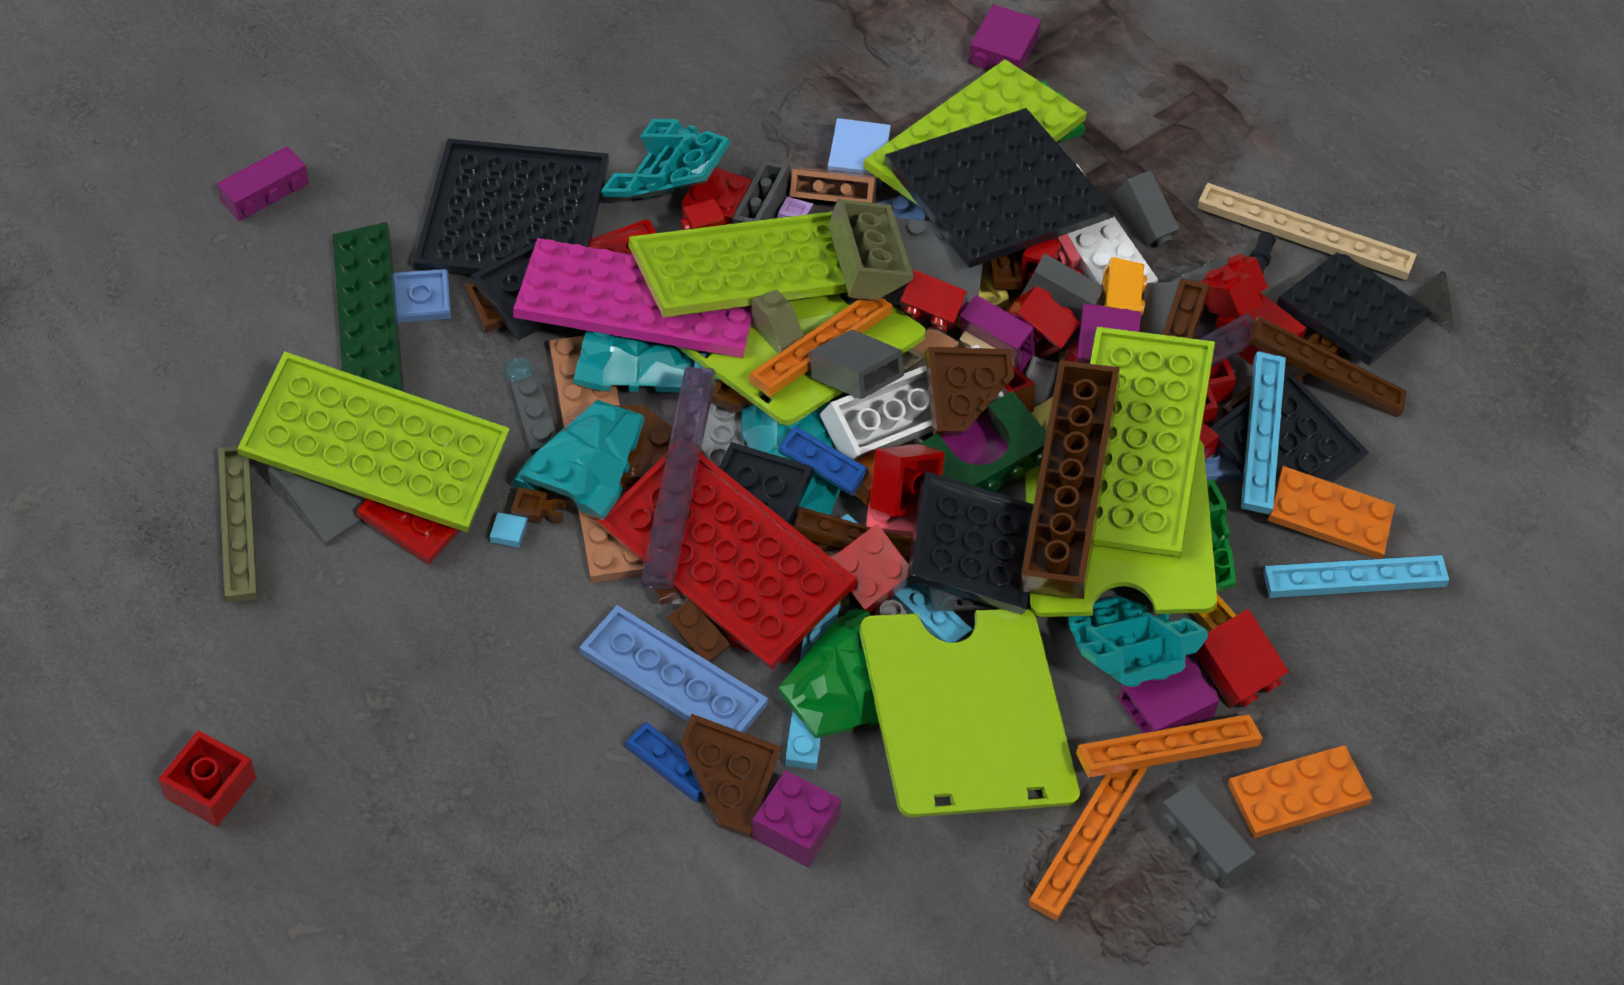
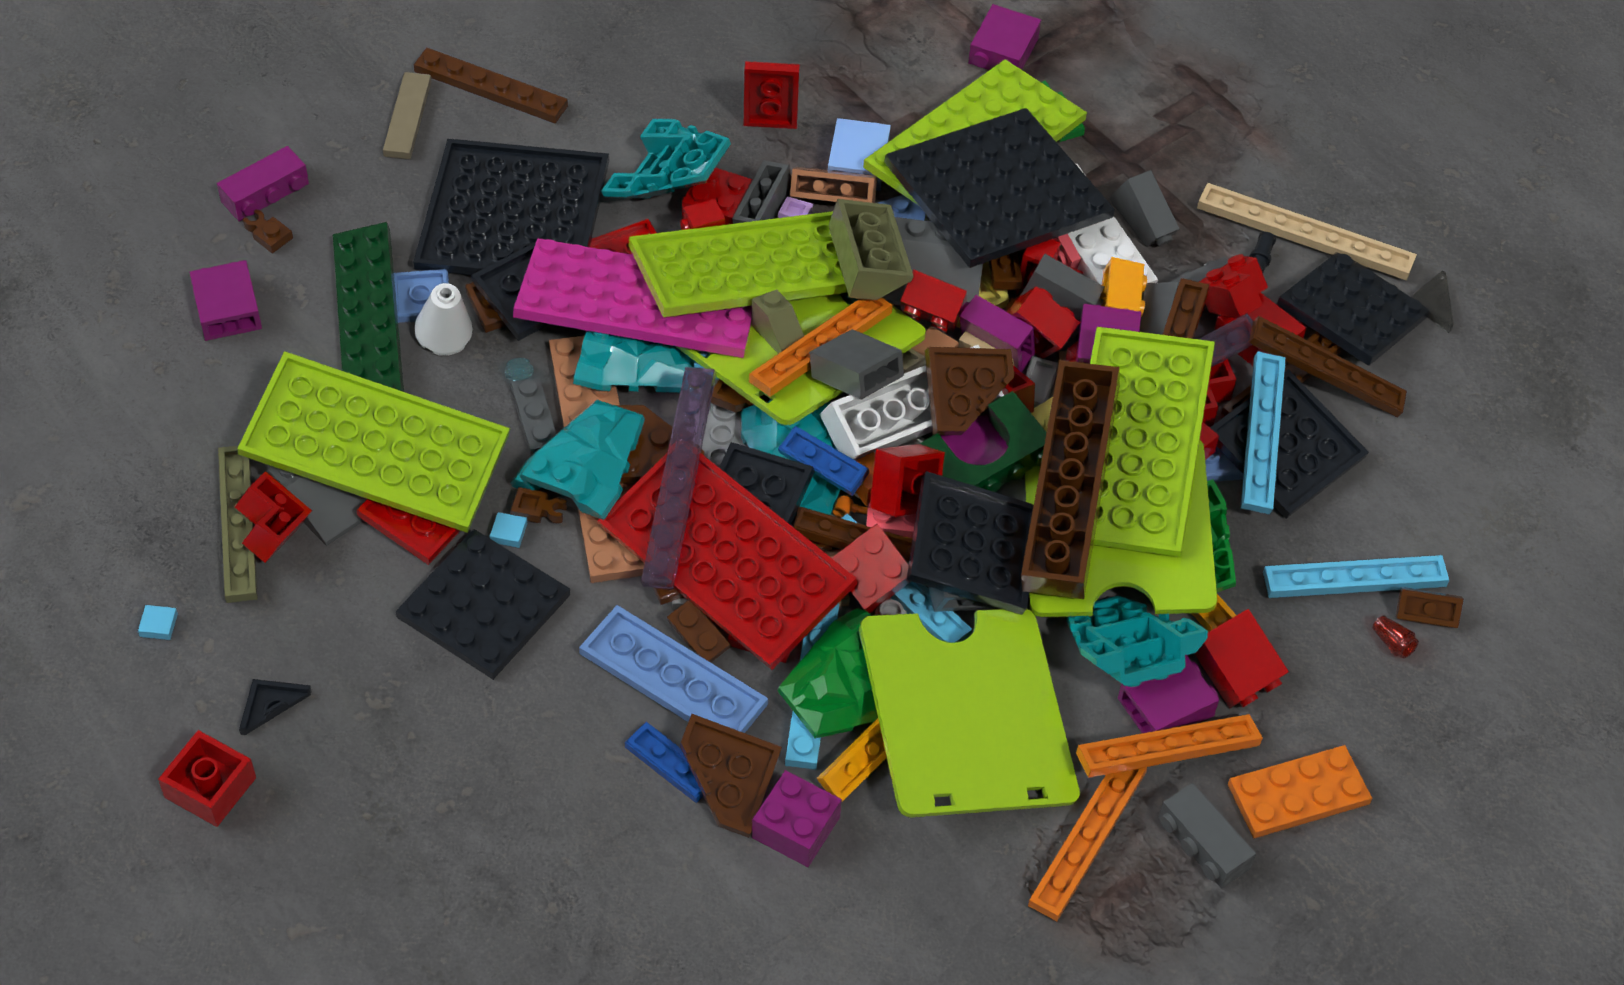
orange plate [1267,466,1395,559] -> none
none -> medium azure tile [138,605,178,640]
none -> magenta brick [189,260,262,341]
none -> red brick [235,471,312,563]
none -> black tile [239,679,312,735]
none -> reddish brown plate [243,209,293,254]
none -> dark tan tile [383,72,431,159]
none -> black plate [396,529,570,680]
none -> reddish brown plate [414,48,568,124]
none -> white cone [415,283,473,355]
none -> red plate [743,61,800,129]
none -> light orange plate [816,718,887,802]
none -> orange hand [833,495,868,518]
none -> clear red cone [1372,615,1419,658]
none -> reddish brown plate [1396,587,1464,628]

